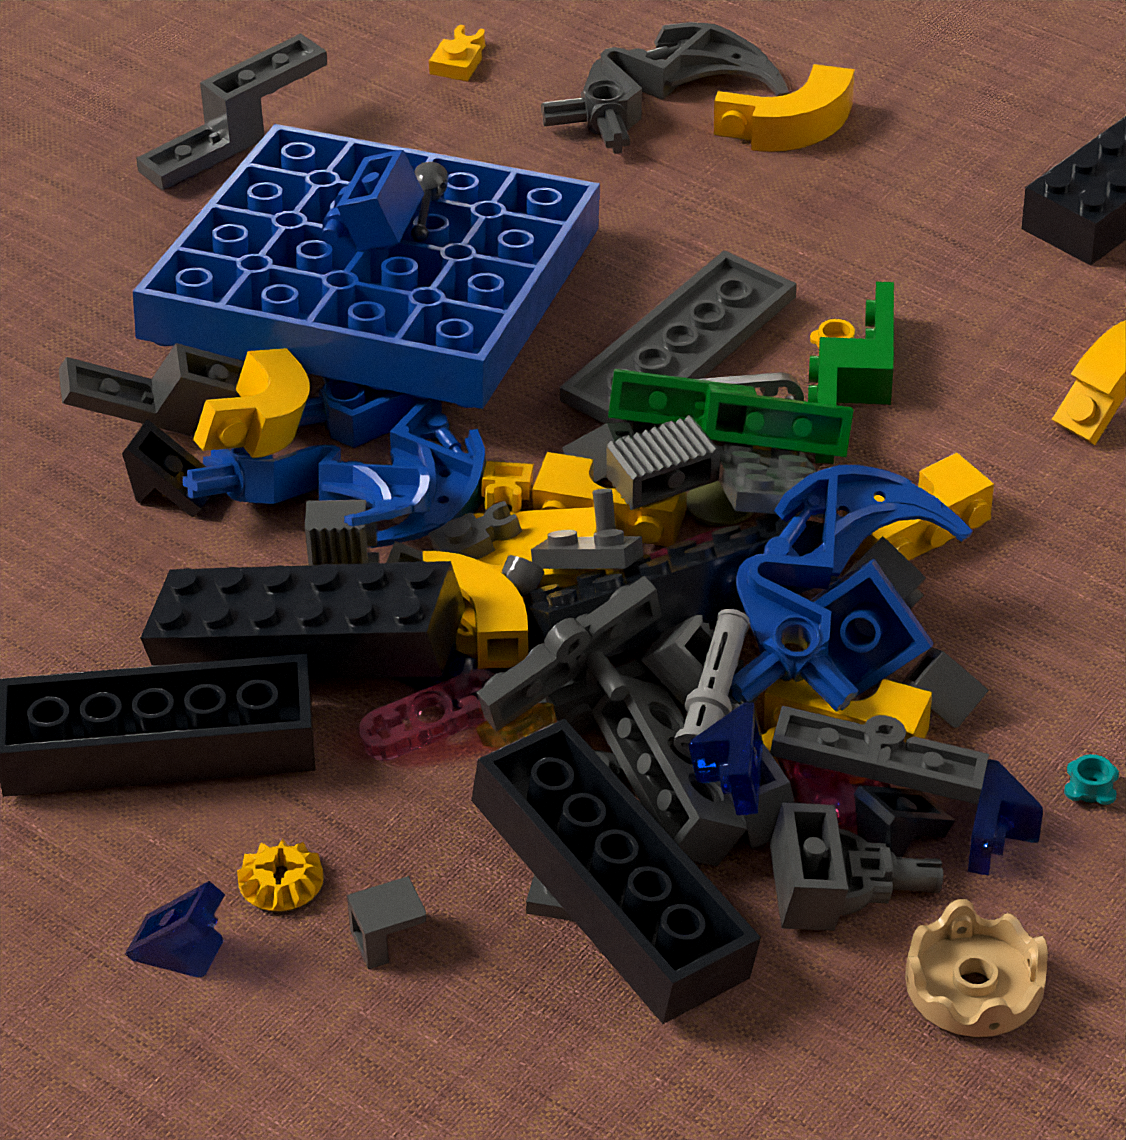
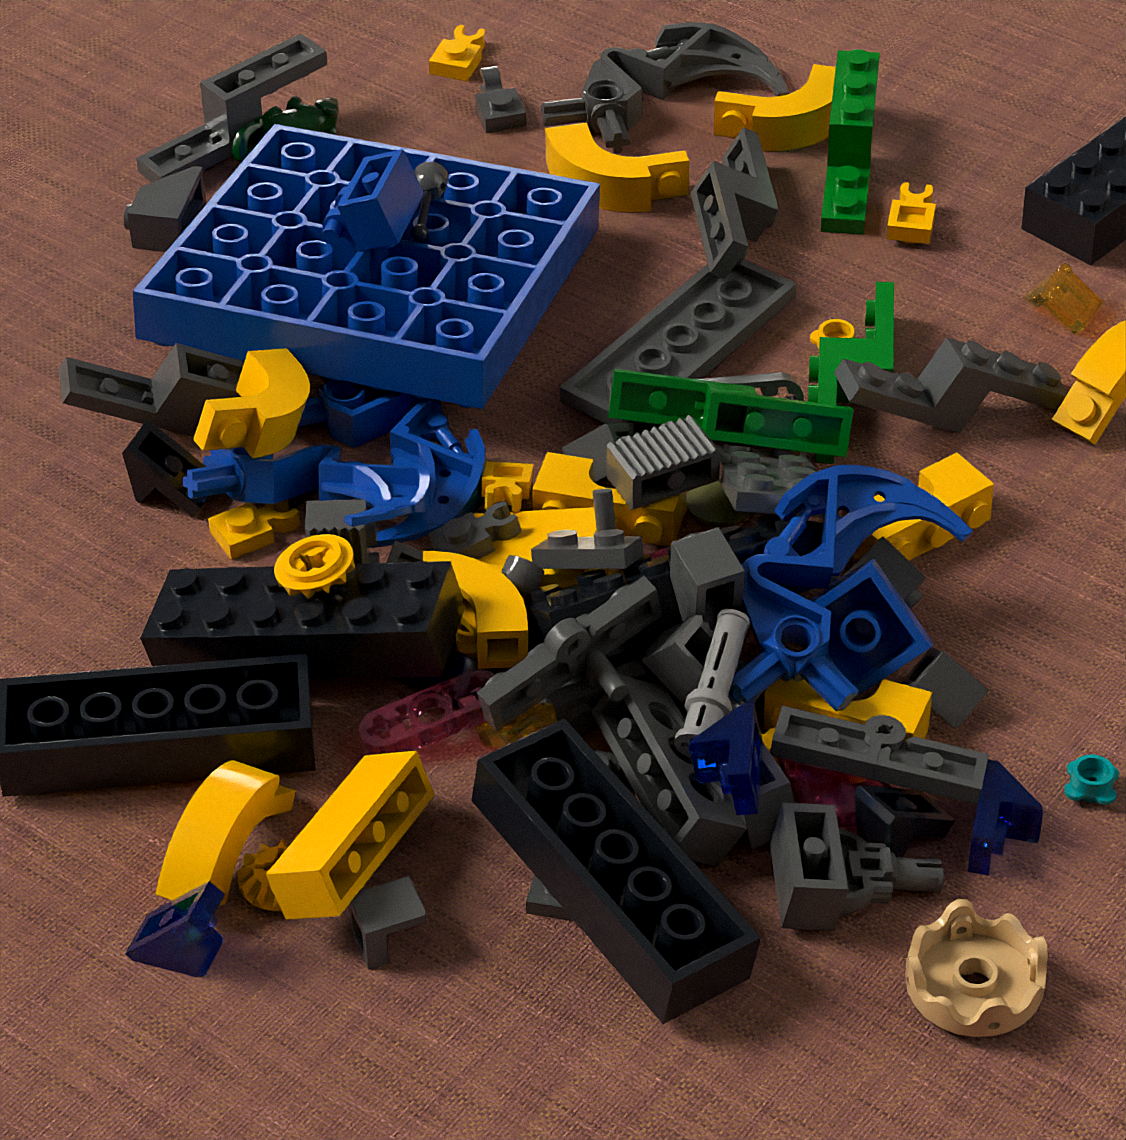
none -> dark grey slope [124,166,206,252]
none -> yellow arch [155,760,296,911]
none -> yellow plate [208,499,300,560]
none -> dark green animal [232,96,339,163]
none -> yellow brick [266,751,435,920]
none -> yellow gear [274,534,355,599]
none -> dark grey plate [475,65,526,133]
none -> yellow arch [545,123,689,212]
none -> dark grey slope [670,527,745,630]
none -> dark grey bracket [691,127,779,279]
none -> green bracket [821,49,880,235]
none -> dark grey bracket [834,337,1068,433]
none -> yellow plate [886,182,936,244]
none -> clear yellow tile [1024,263,1104,335]

